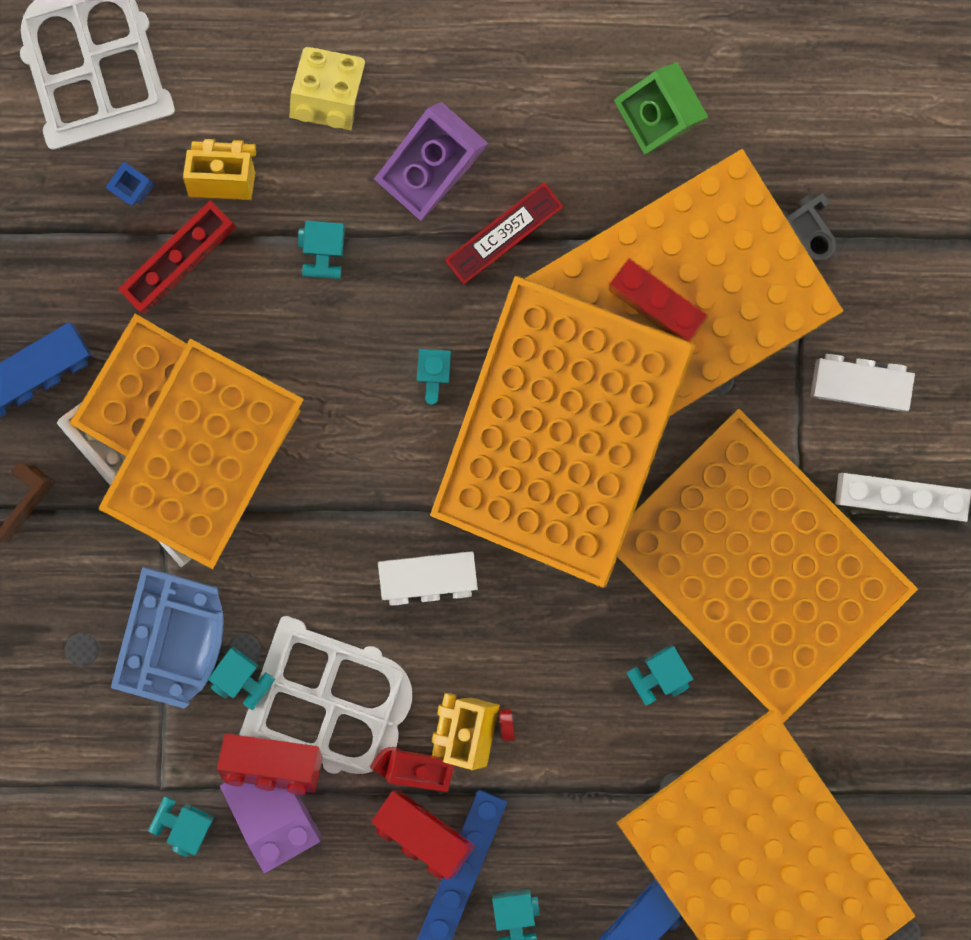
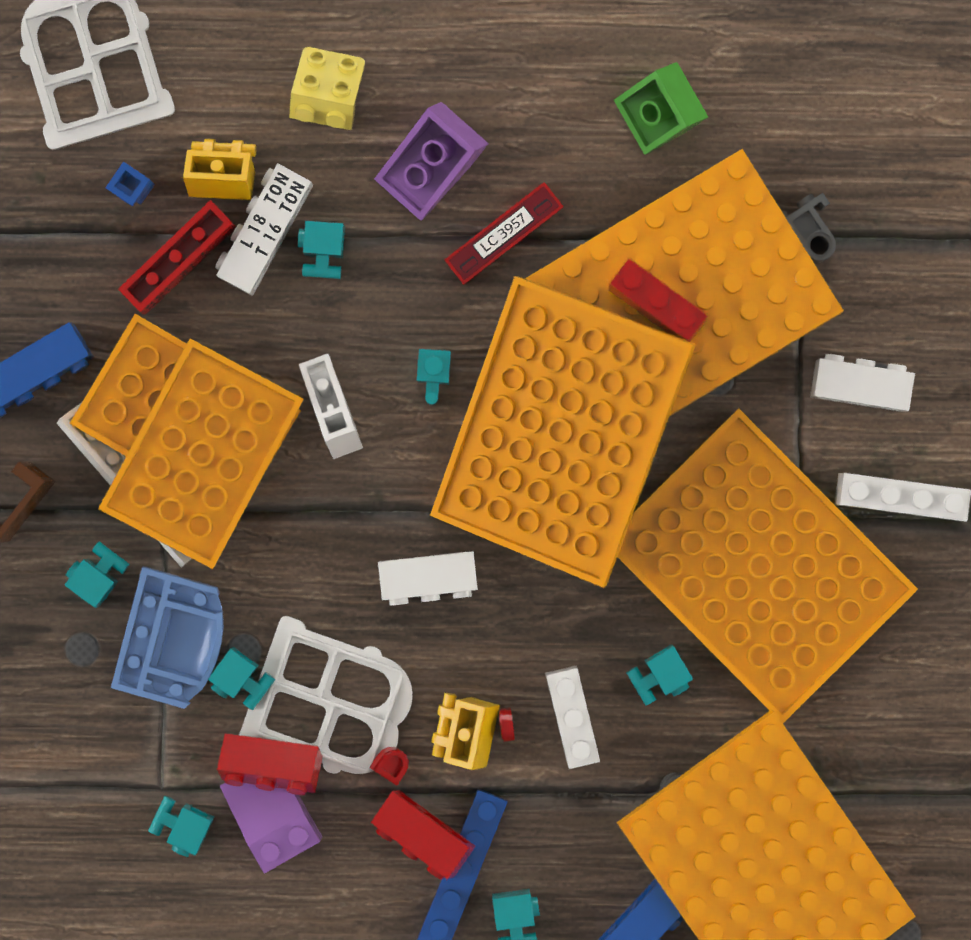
red plate [385,749,454,792] -> none
none -> teal brick [65,541,130,608]
none -> white brick [215,163,313,296]
none -> white slope [299,353,363,459]
none -> white brick [545,665,600,769]

